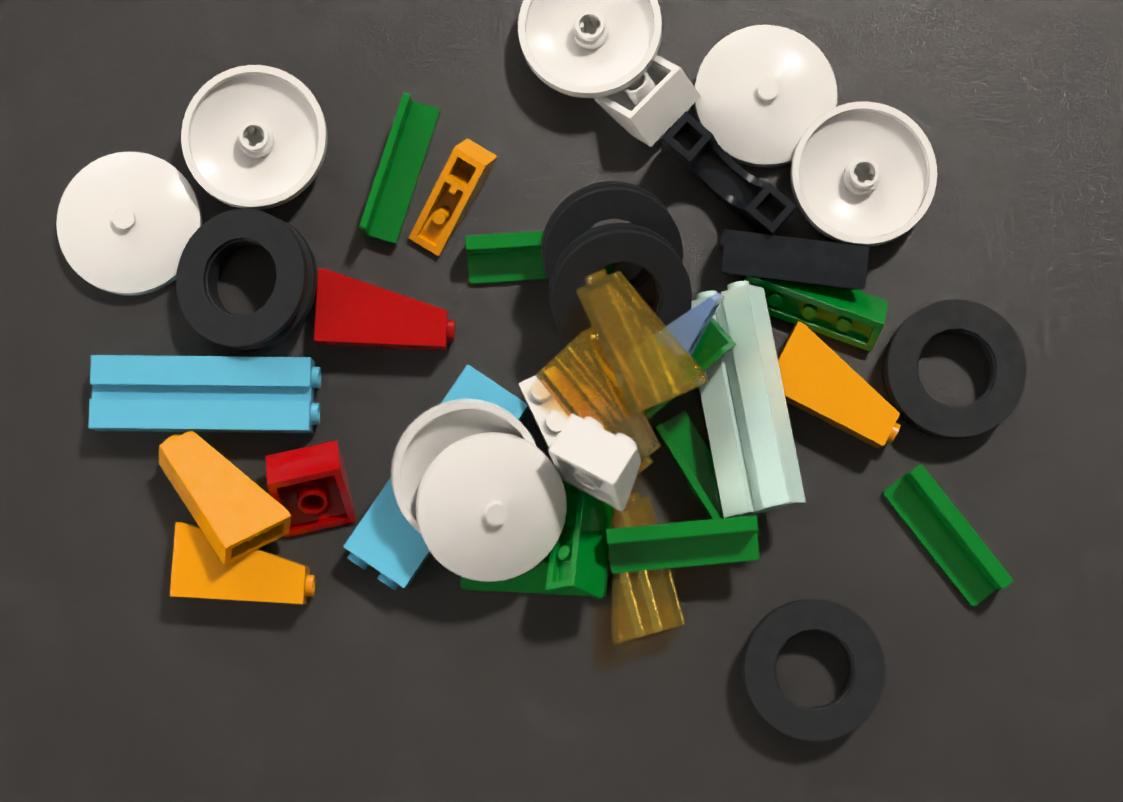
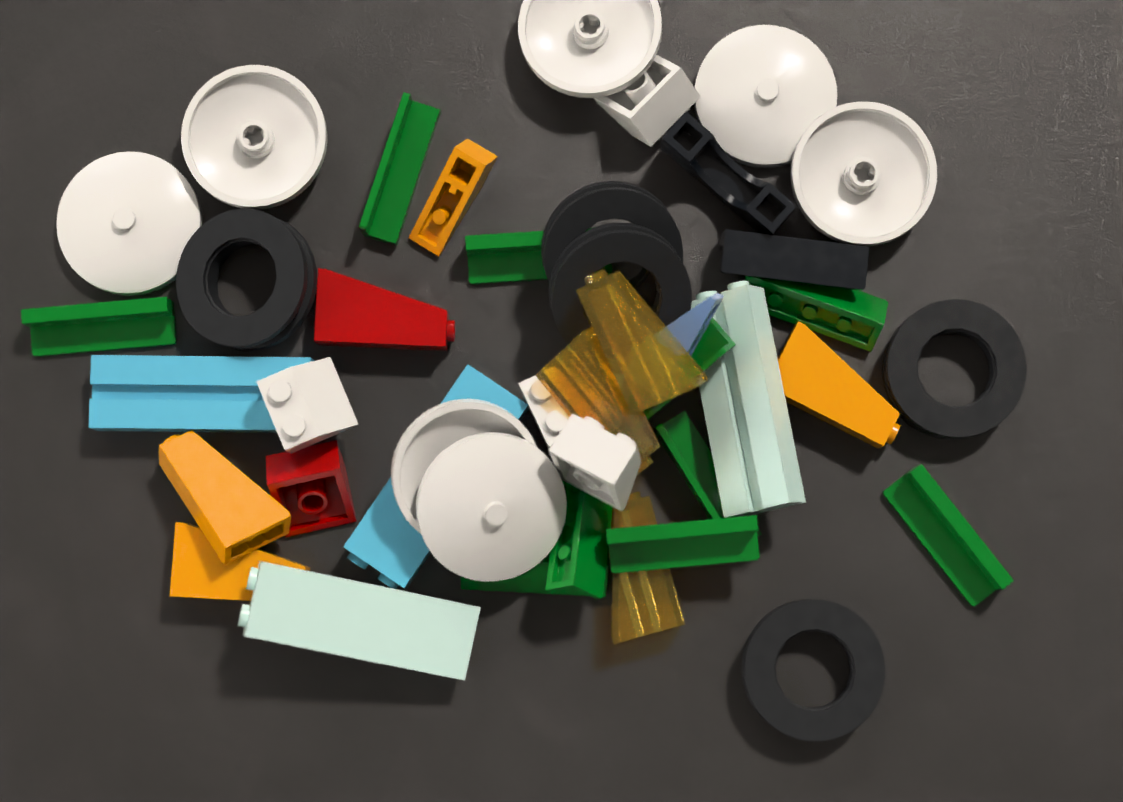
none -> green panel [21,297,177,357]
none -> light aqua brick [238,560,481,680]
none -> white slope [256,357,359,453]

